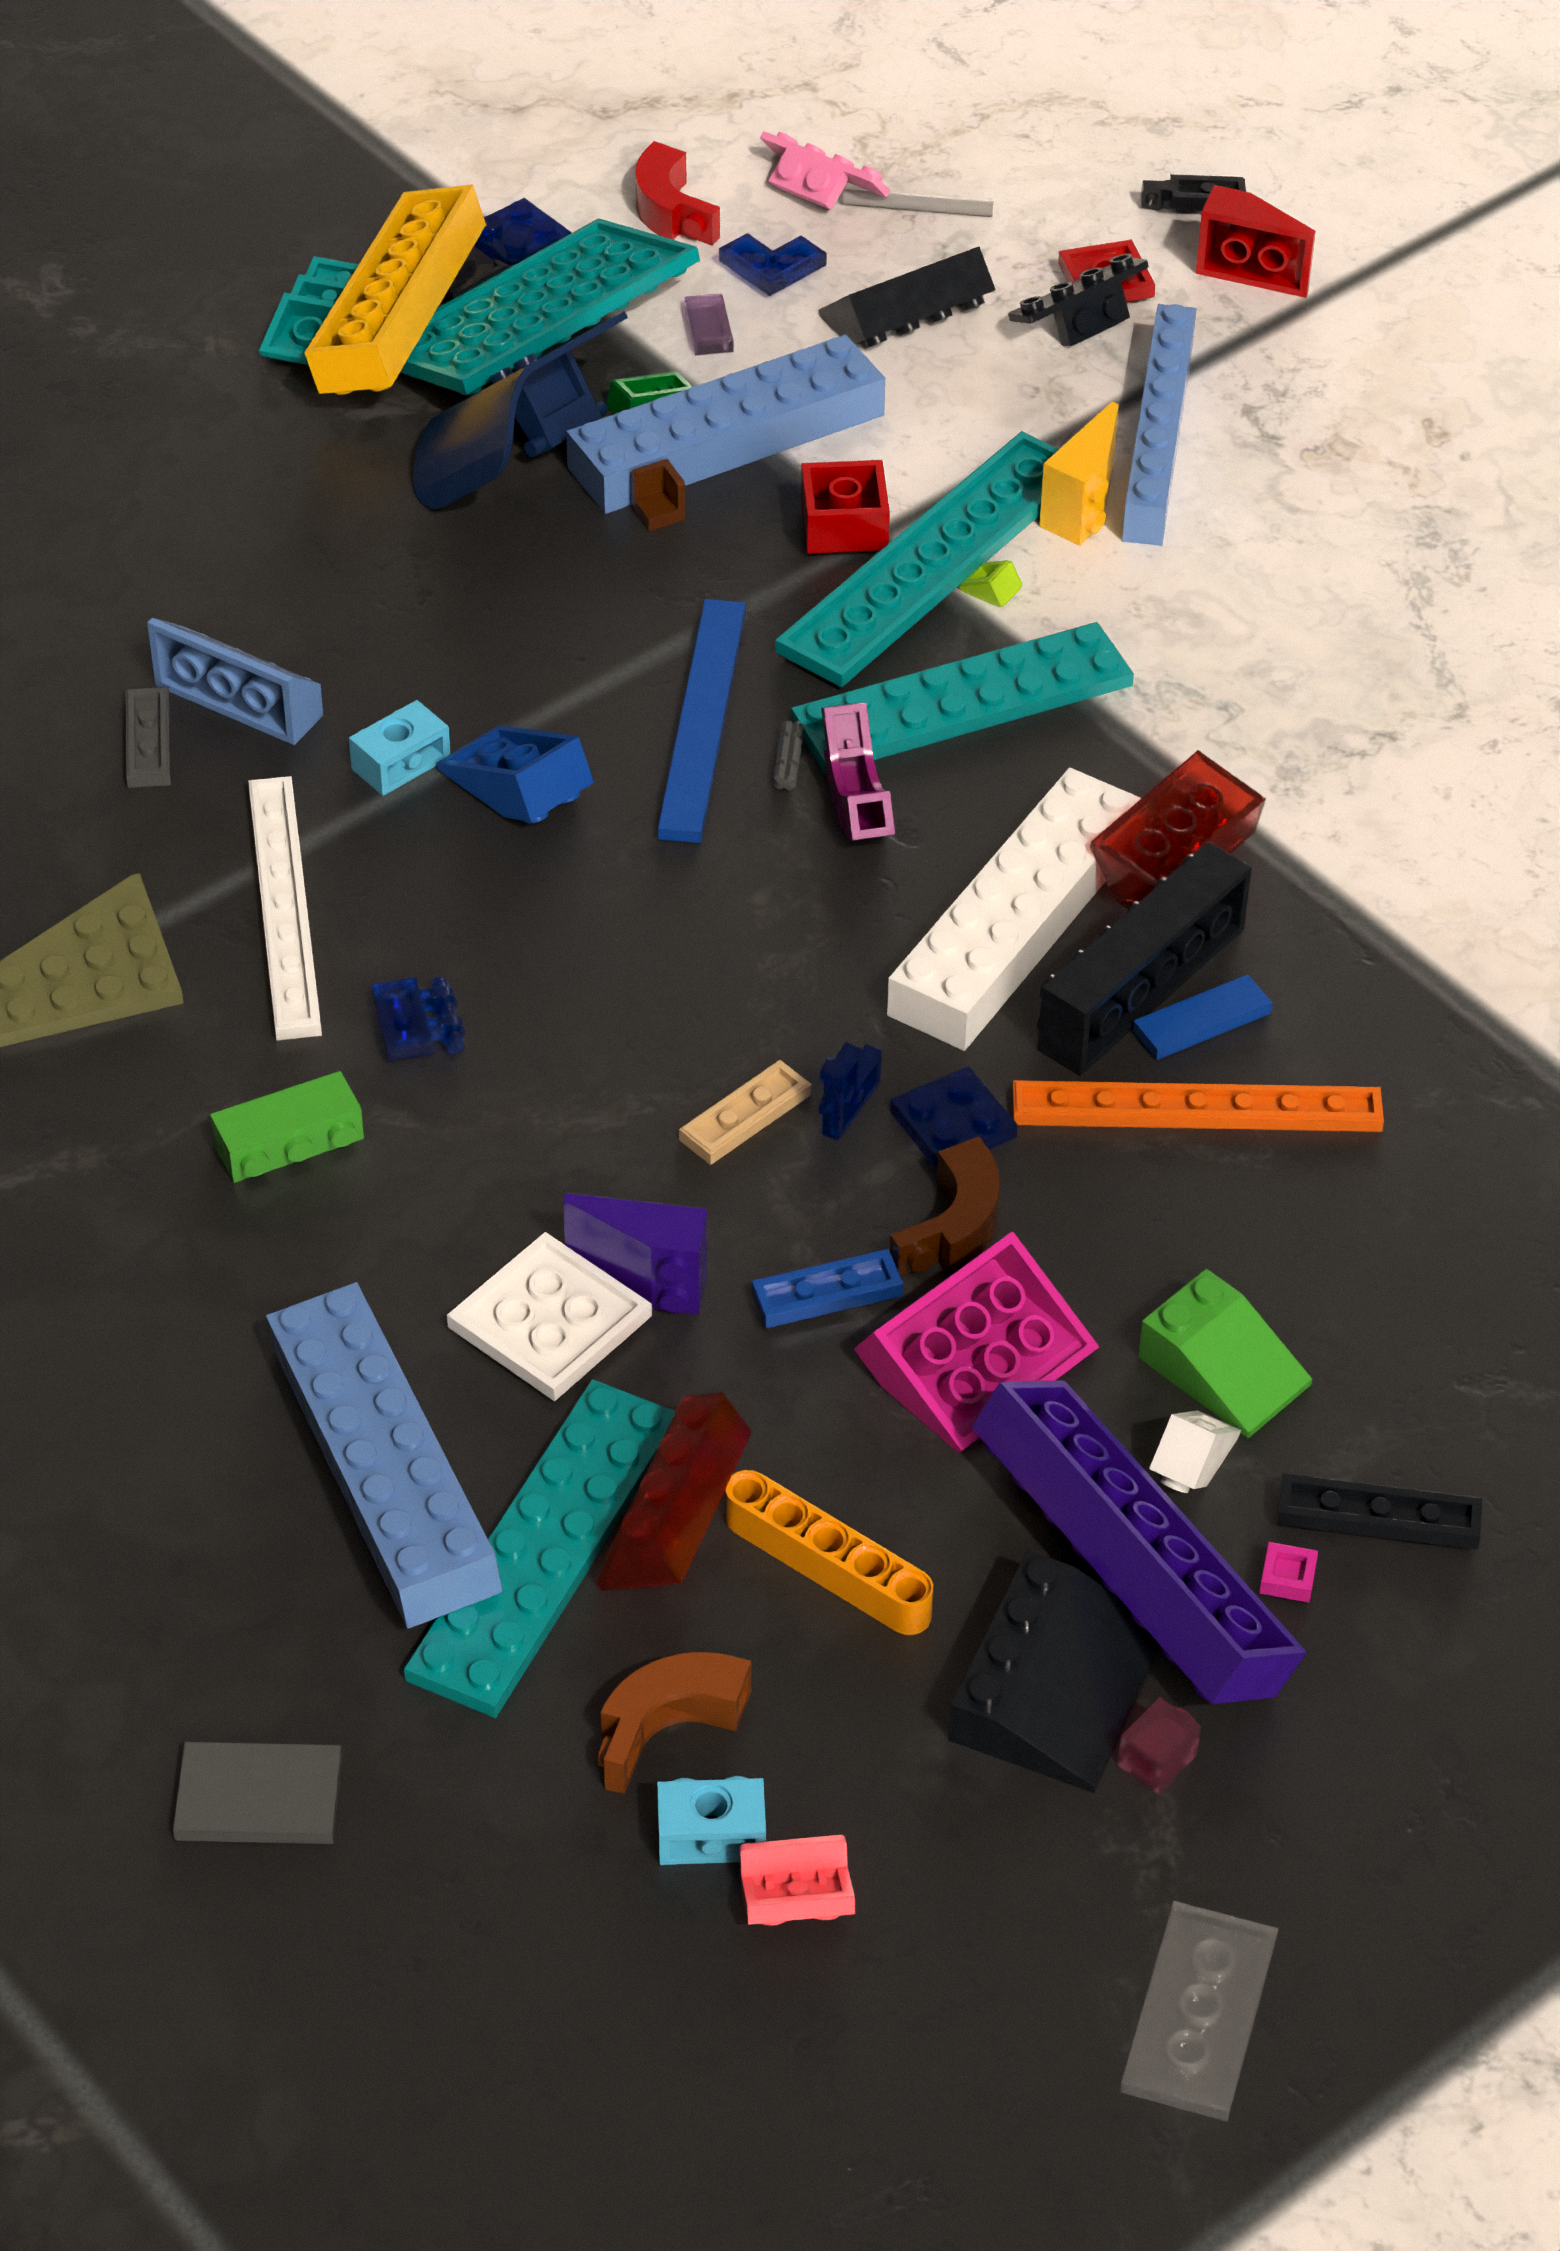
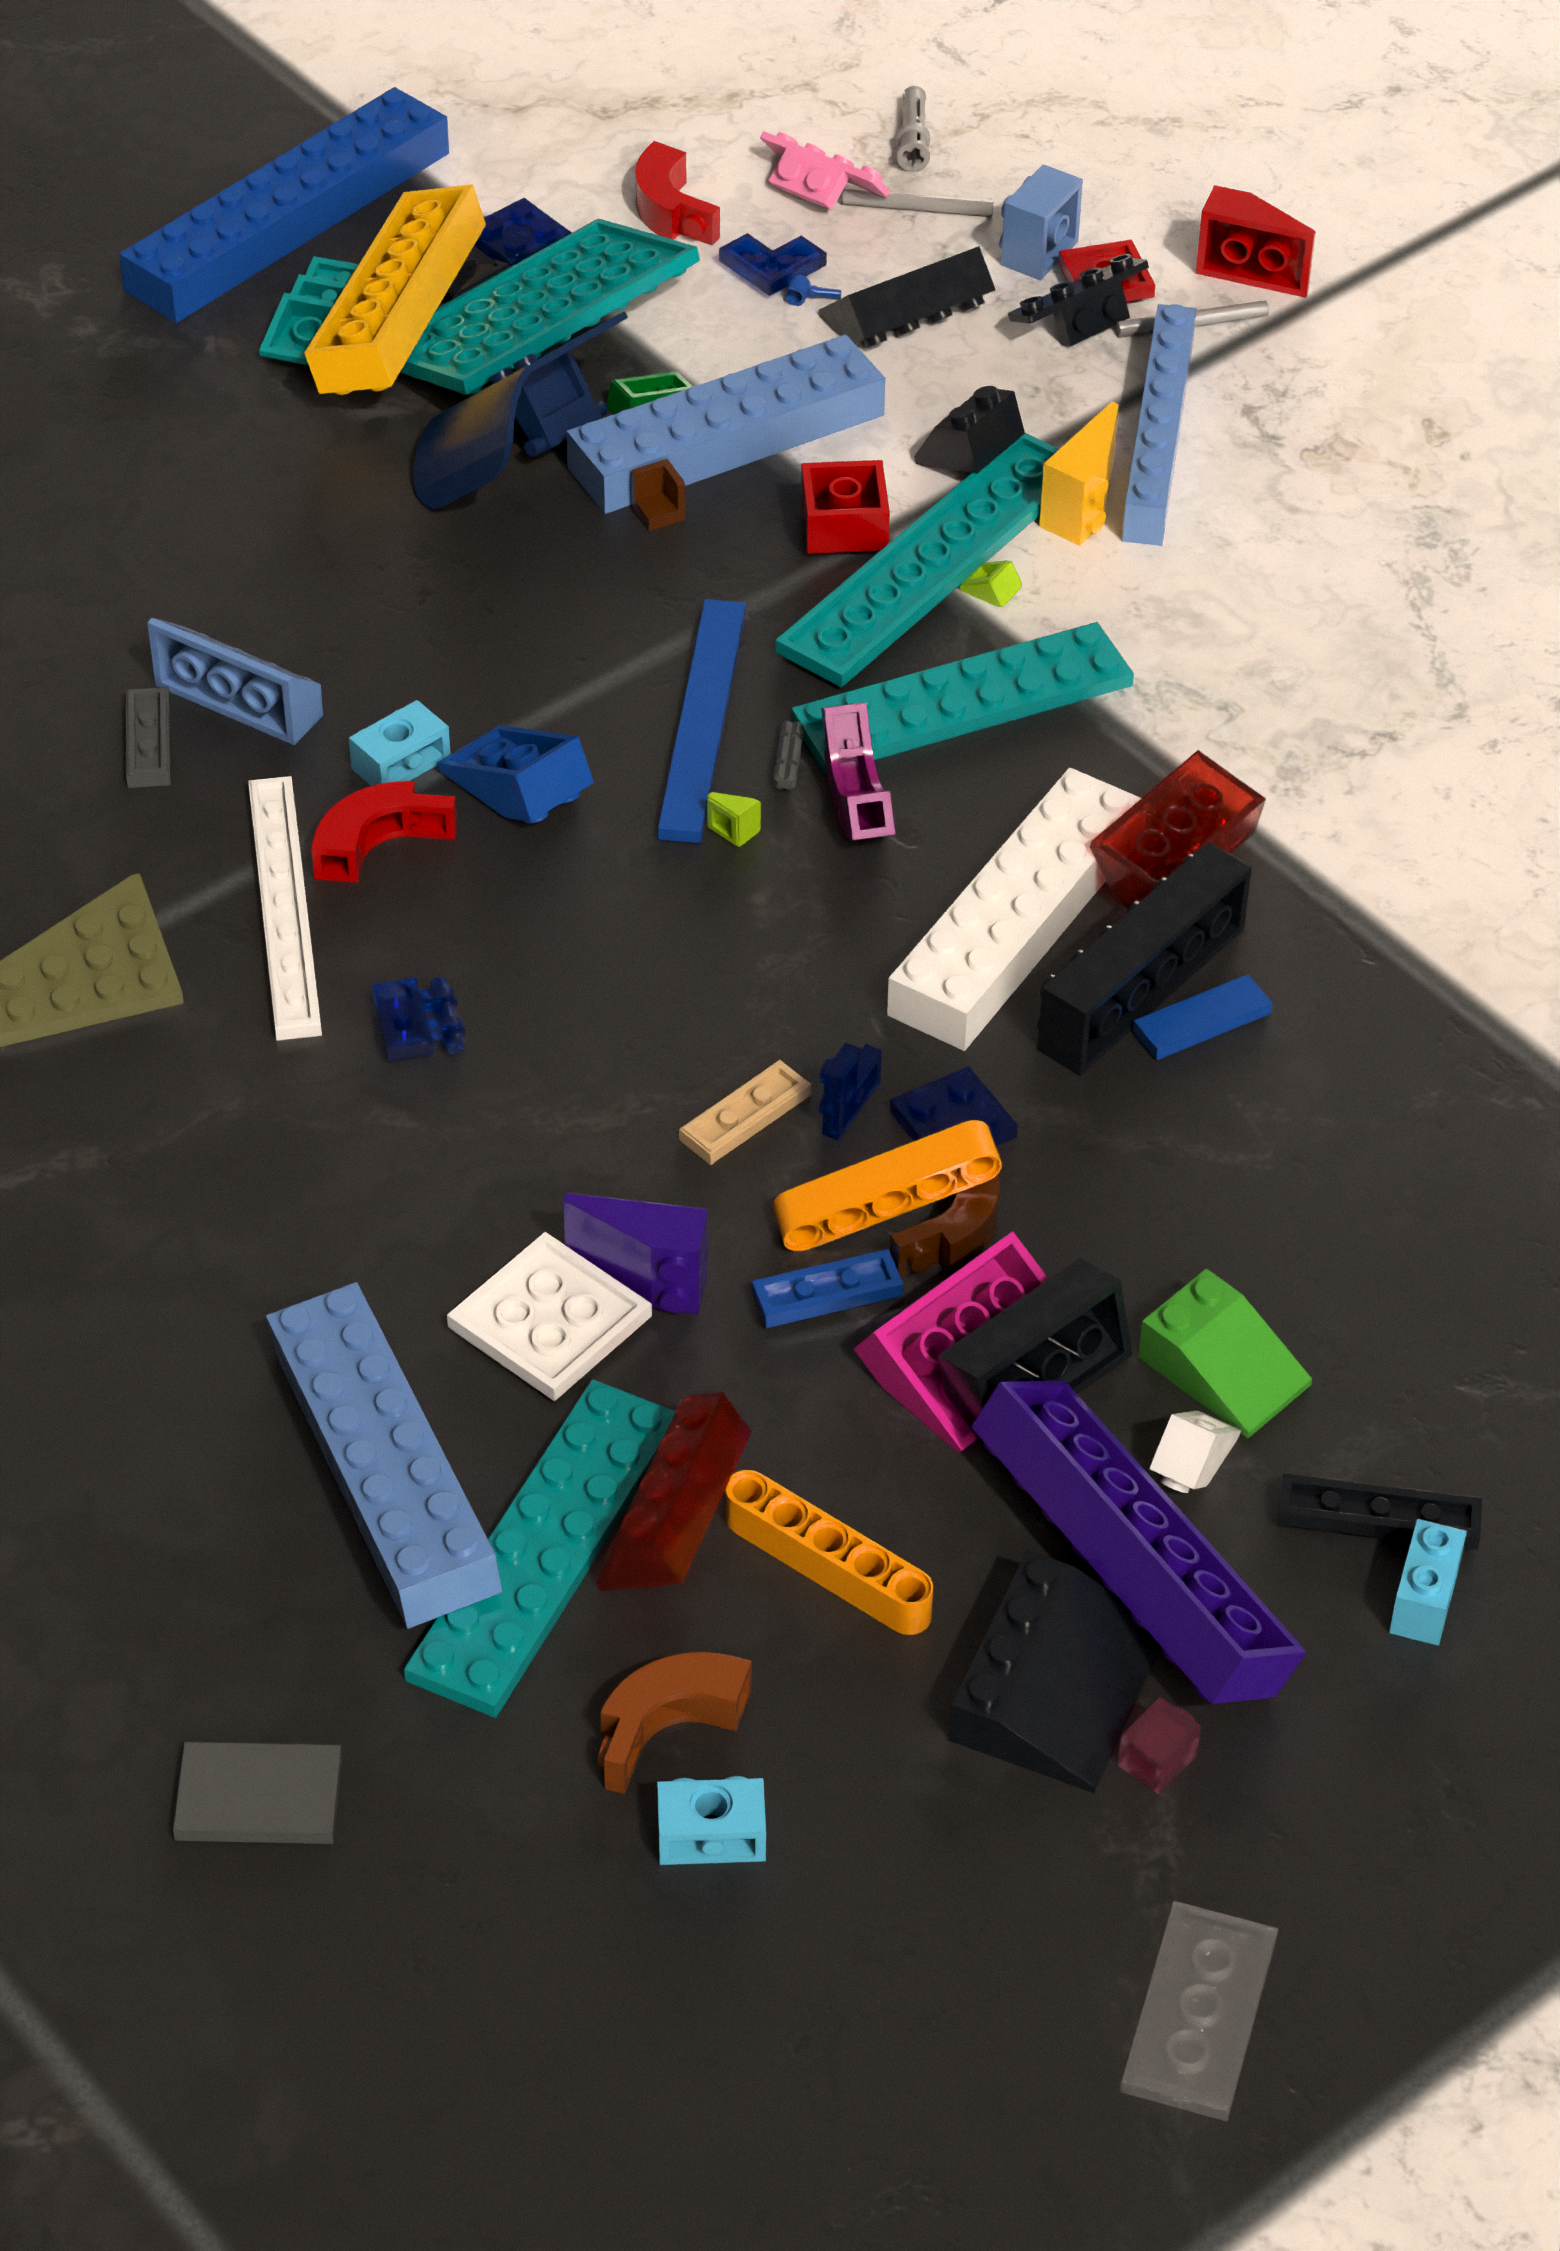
bright green brick [210,1071,364,1183] -> none
clear purple tile [684,293,734,356] -> none
coral bracket [739,1835,855,1926] -> none
orange tile [1012,1080,1384,1132] -> none
black hinge [1141,174,1246,212] -> none
dark pink plate [1259,1542,1319,1603] -> none
none -> blue brick [119,87,449,323]
none -> red arch [312,781,457,883]
none -> lime slope [707,792,761,847]
none -> light orange beam [772,1120,1002,1252]
none -> blue hand [785,275,841,306]
none -> light grey pin [896,86,930,172]
none -> black slope [914,386,1025,473]
none -> black slope [938,1258,1132,1452]
none -> medium blue brick [999,164,1083,281]
none -> light grey bar [1116,300,1269,337]
none -> medium azure brick [1389,1519,1467,1646]

